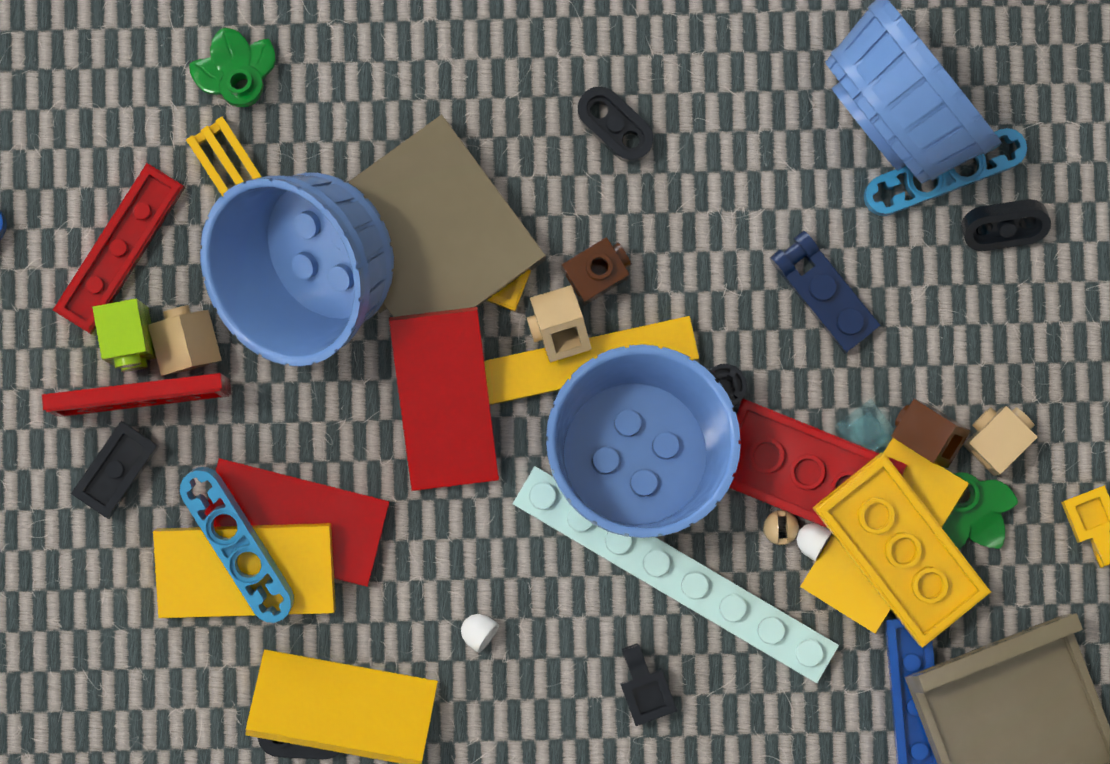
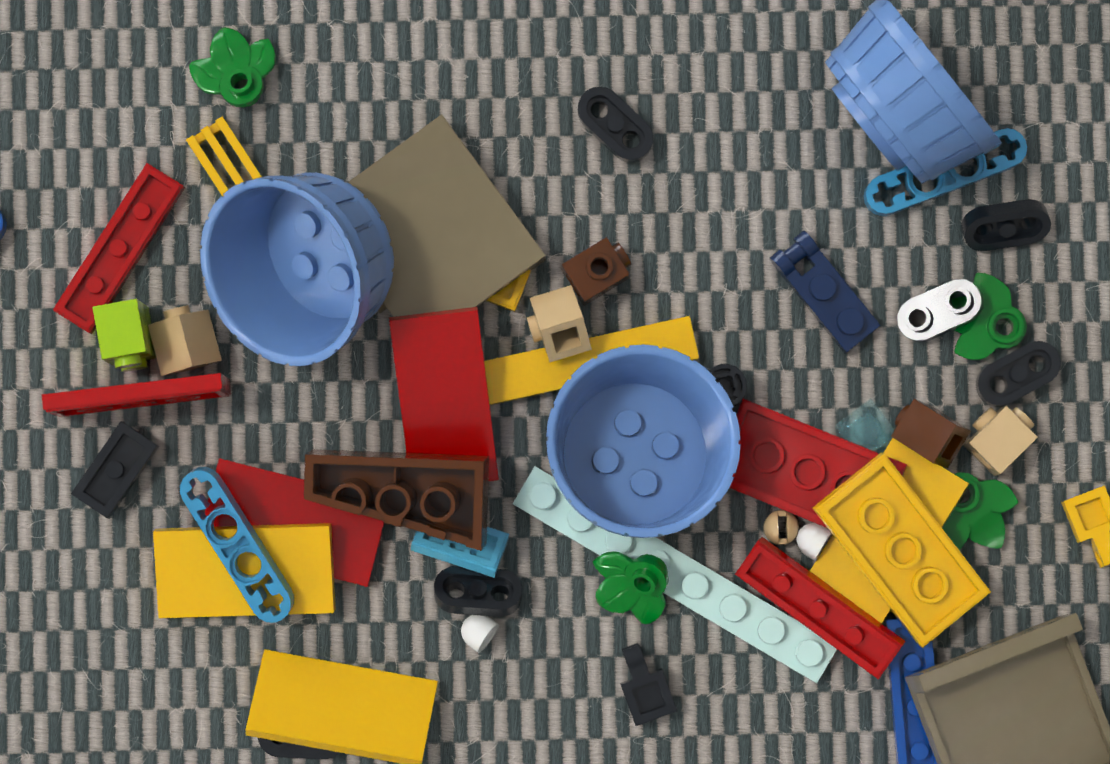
none -> reddish brown wedge [304,449,489,551]
none -> medium azure plate [411,527,509,578]
none -> black plate [434,566,522,617]
none -> green plate [593,551,669,624]
none -> red tile [735,537,906,679]
none -> plate [897,279,984,342]
none -> green plate [952,272,1027,360]
none -> black plate [976,341,1061,407]

